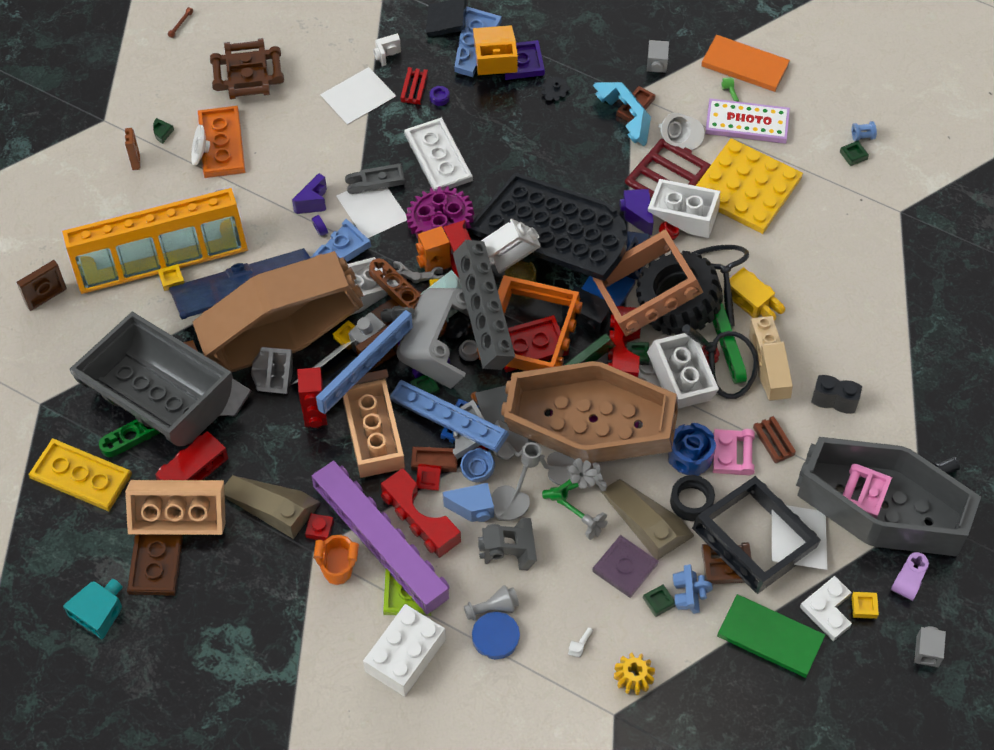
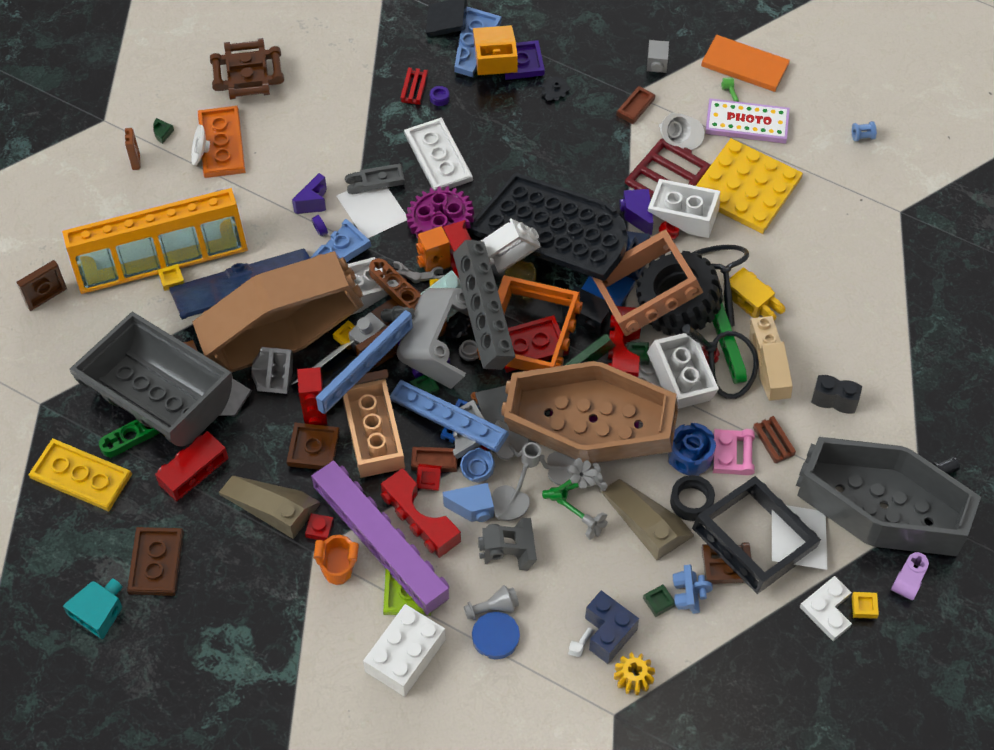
light nougat brick [125,480,226,535] -> none
copper hinge [168,7,193,38] -> none
white sticker [320,67,396,124] -> none
white bracket [373,33,401,66] -> none
clear purple tile [592,535,658,598] -> none
medium azure slope [593,82,651,146] -> none
green tile [717,594,825,678] -> none
dark green tile [840,141,869,166] -> none
bright pink plate [842,464,892,519] -> none
light grey brick [914,626,946,667] -> none
none -> reddish brown plate [287,423,340,470]
none -> dark blue brick [585,590,639,664]

